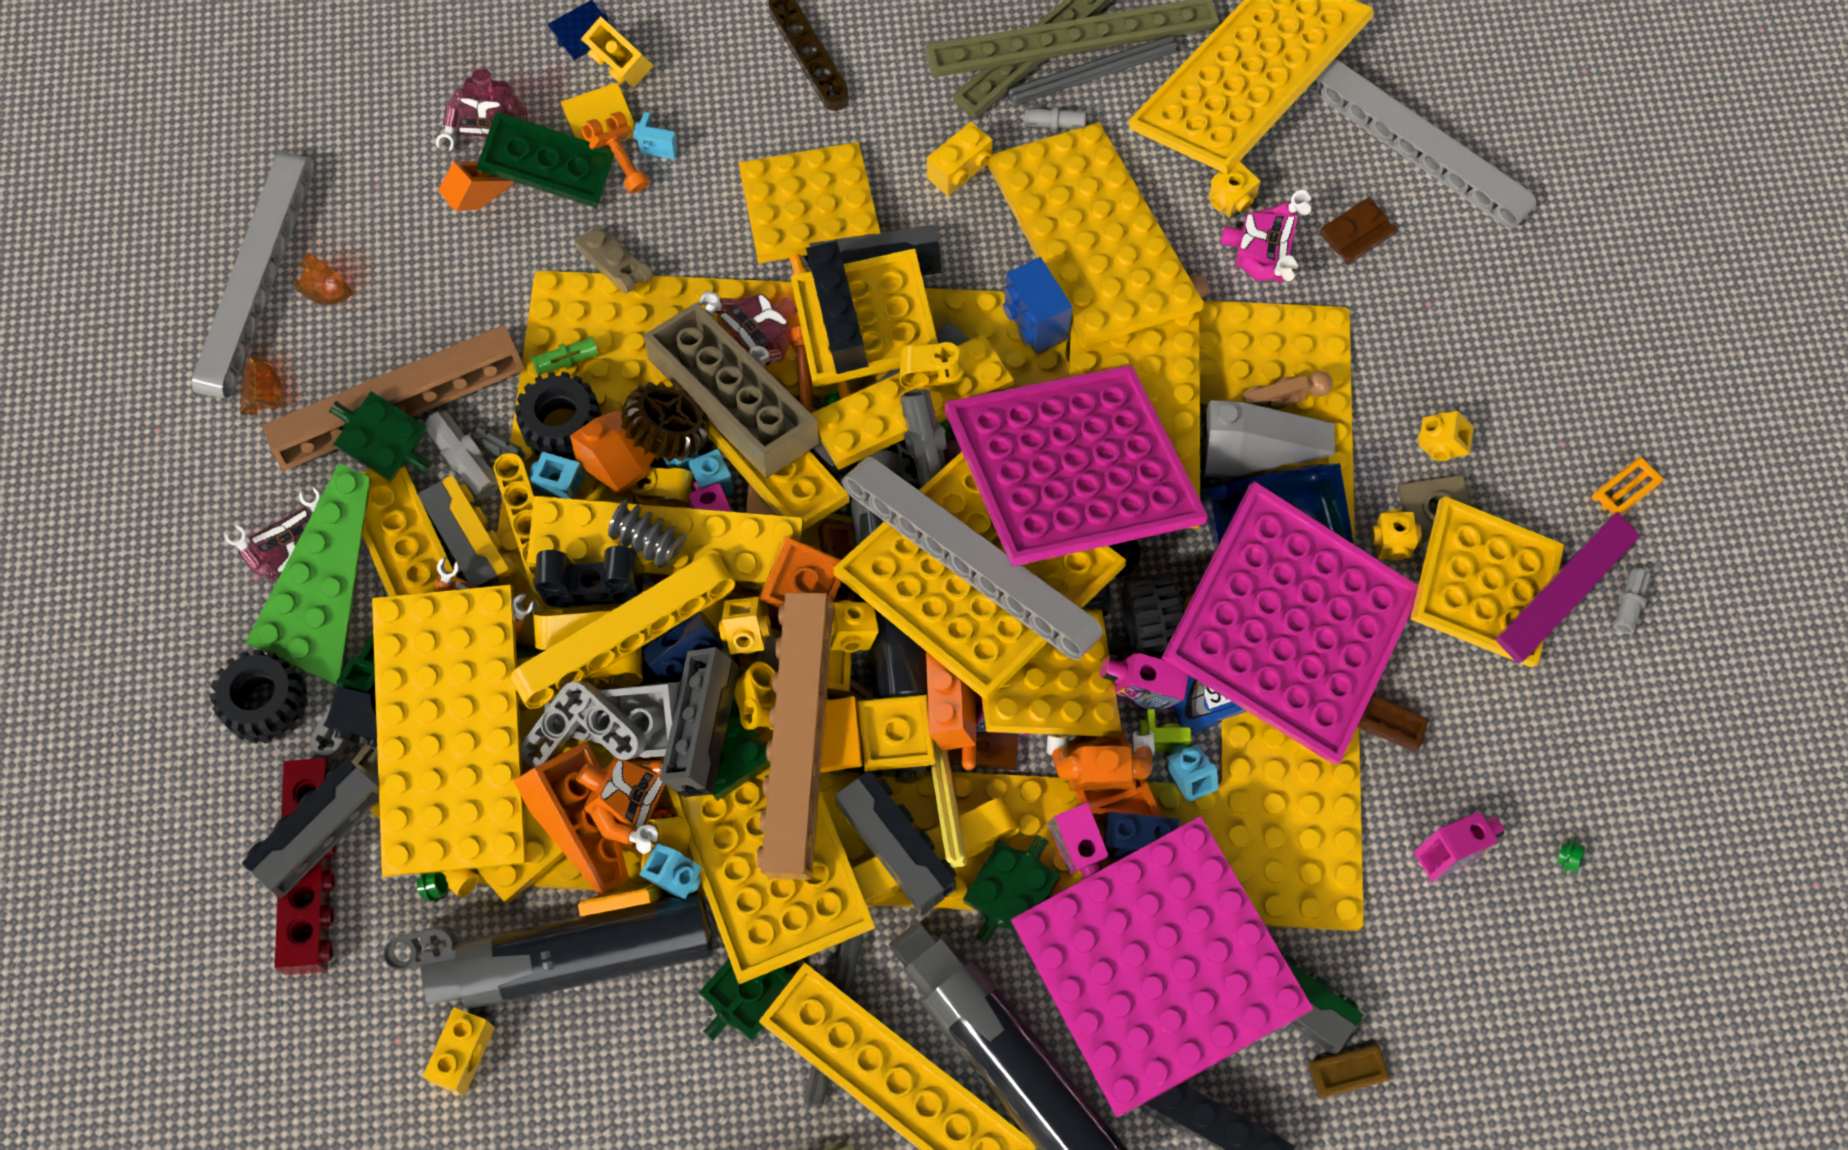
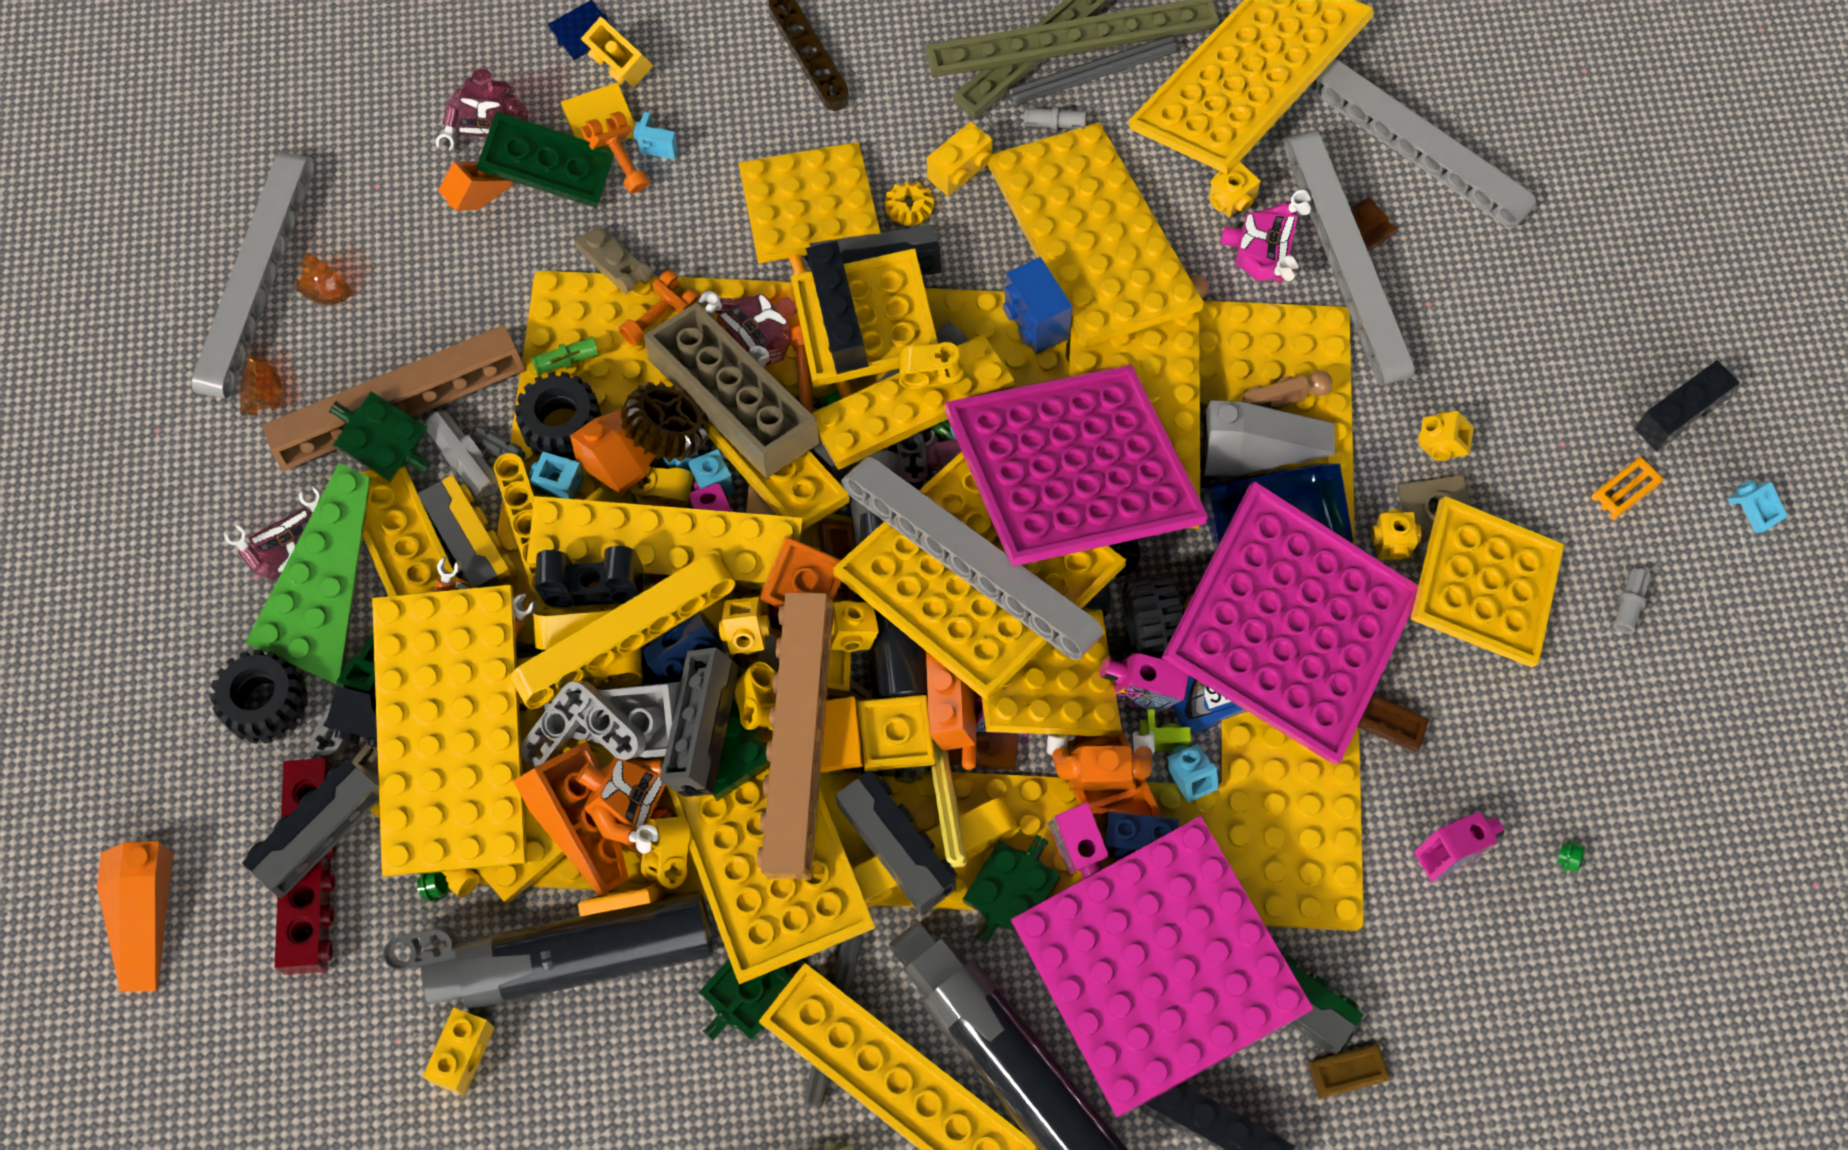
dark grey piece [608,498,688,568] -> none
medium azure brick [639,843,702,899] -> none
dark grey piece [899,388,947,488] -> none
magenta tile [1495,512,1640,664] -> none
none -> orange wedge [97,841,173,992]
none -> orange bar [618,269,702,347]
none -> yellow gear [885,180,934,226]
none -> light grey beam [1284,130,1414,386]
none -> black arch [1634,360,1740,452]
none -> medium azure bracket [1727,480,1788,533]

